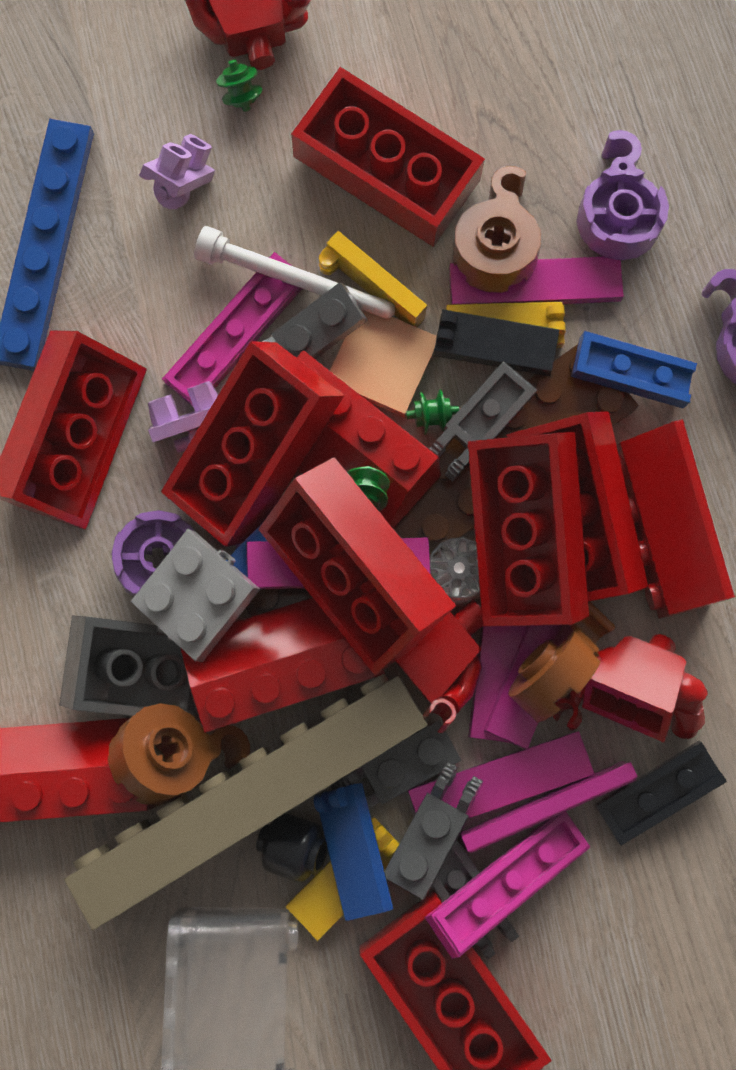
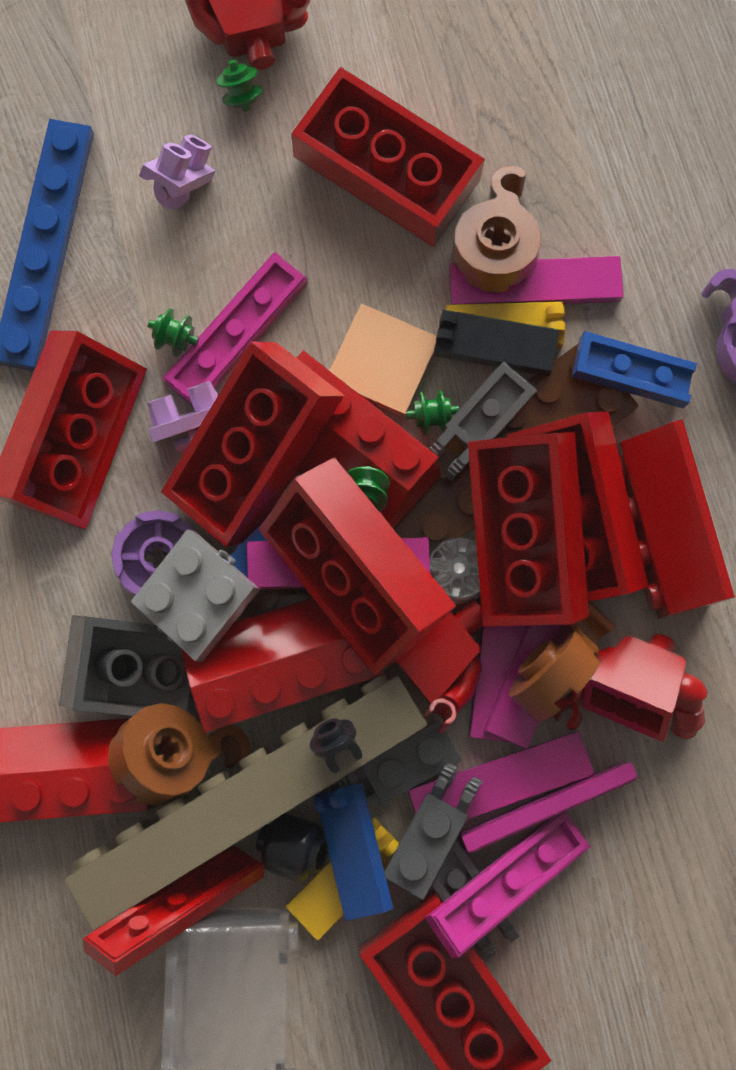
white piece [194,226,395,318] -> none
dark grey hinge [261,282,367,359] -> none
yellow hinge [319,231,427,327] -> none
medium lavender piece [576,130,669,261] -> none
black hinge [595,740,727,846] -> none
none -> red tile [83,845,264,977]
none -> green wheel [147,308,199,357]
none -> black plate [309,718,362,774]

